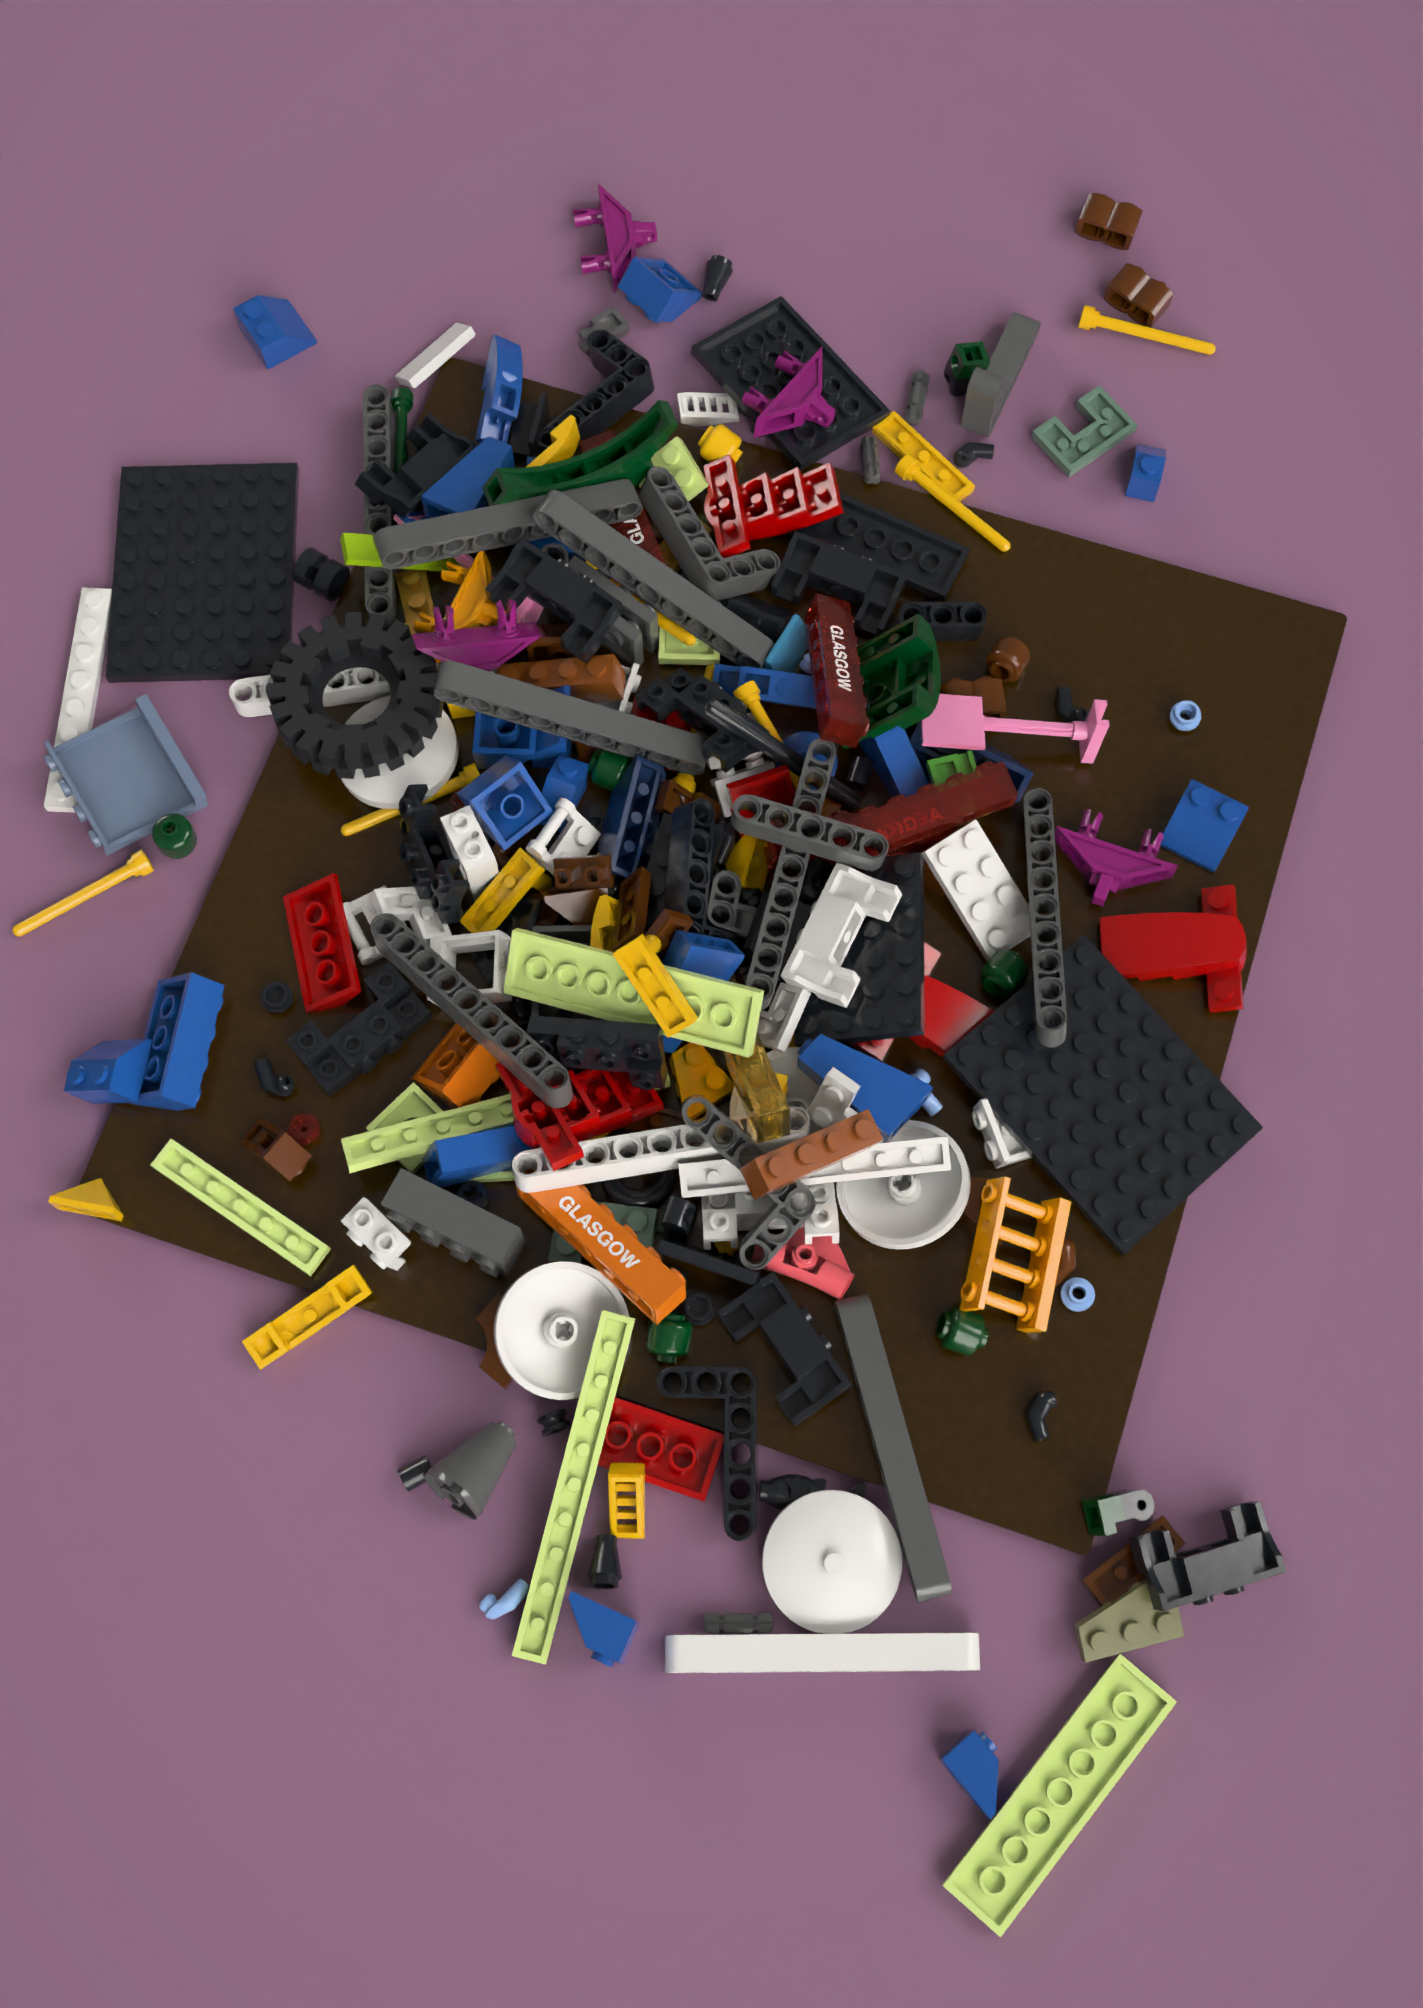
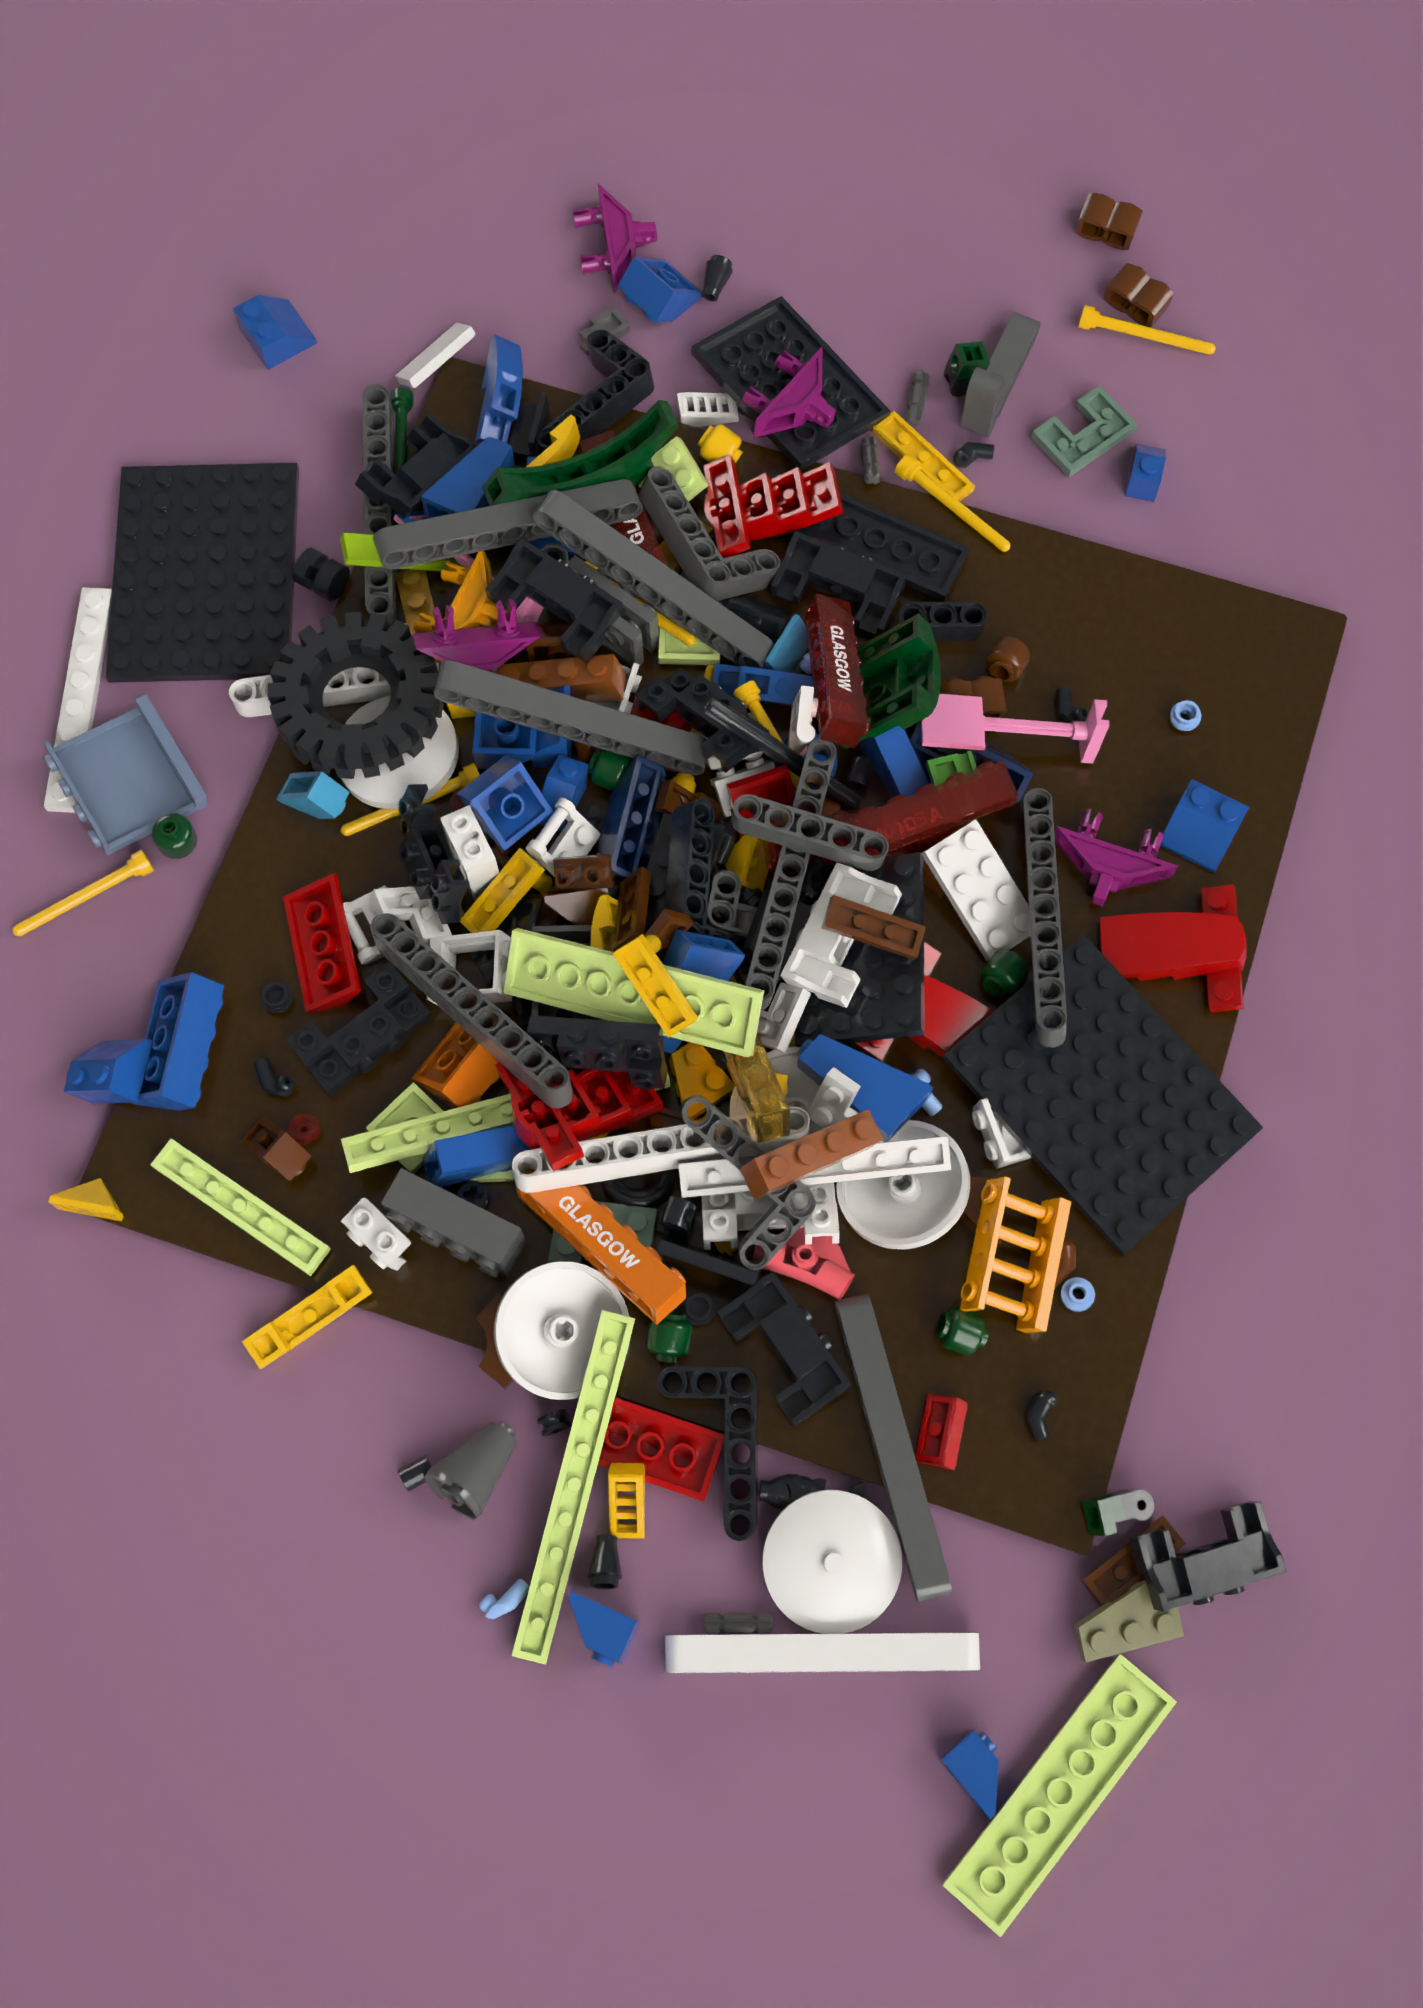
none -> dark azure slope [277,771,350,819]
none -> white plate [788,685,818,756]
none -> reddish brown plate [821,895,926,960]
none -> red slope [915,1393,967,1470]

